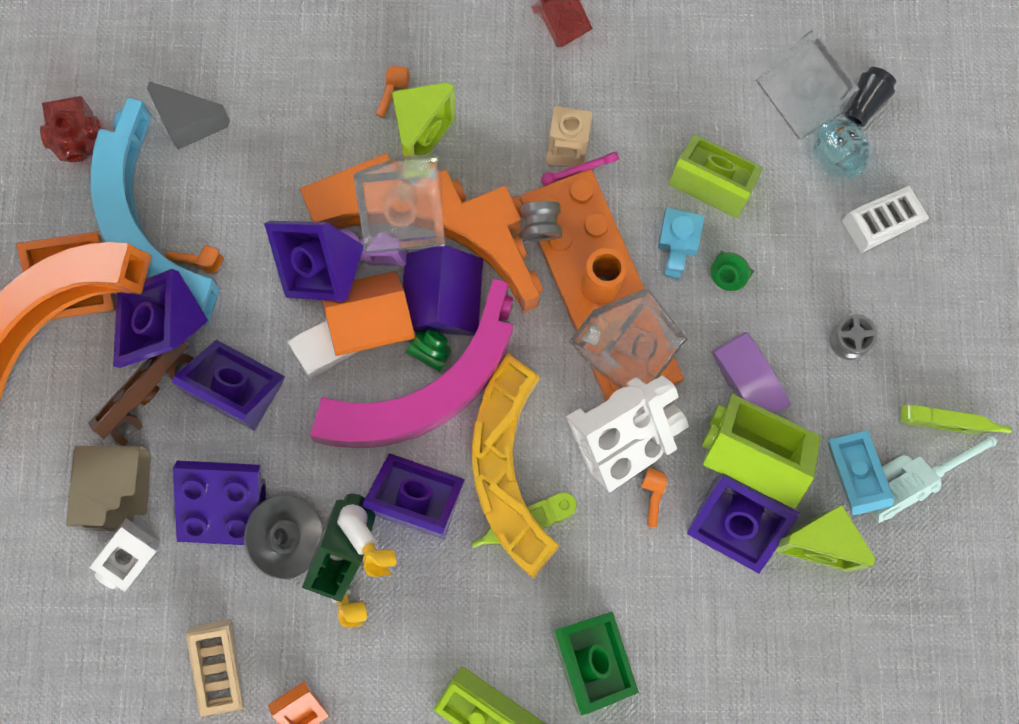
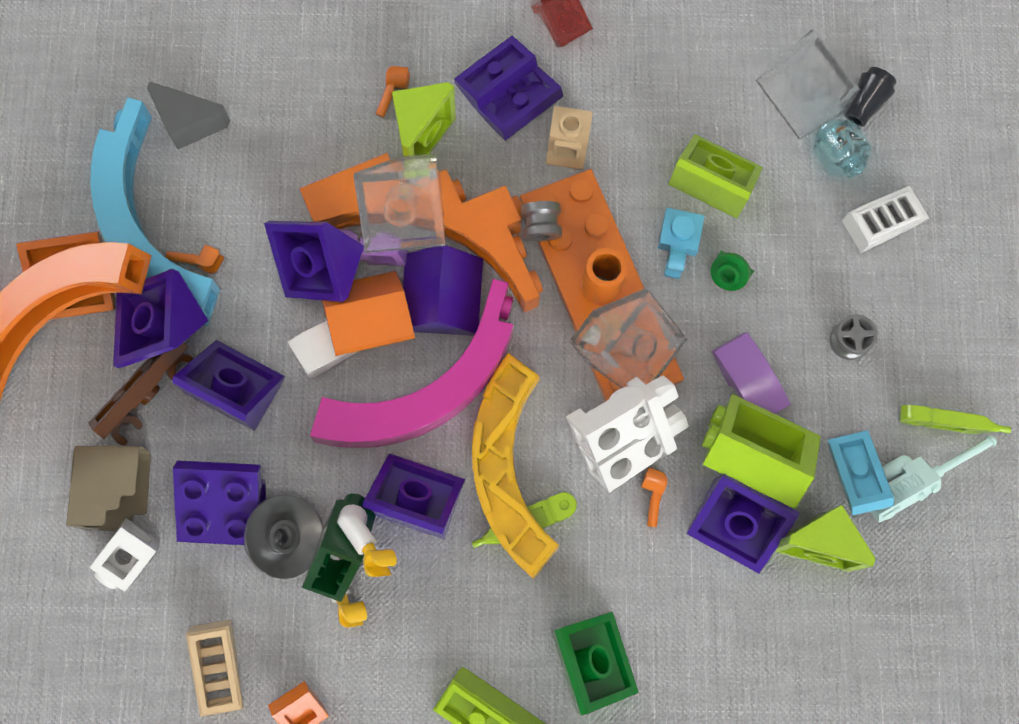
clear red brick [40,96,102,163] -> none
green plate [405,329,451,372] -> none
dark pink hinge [541,151,619,186] -> none
none -> dark purple slope [454,35,563,141]

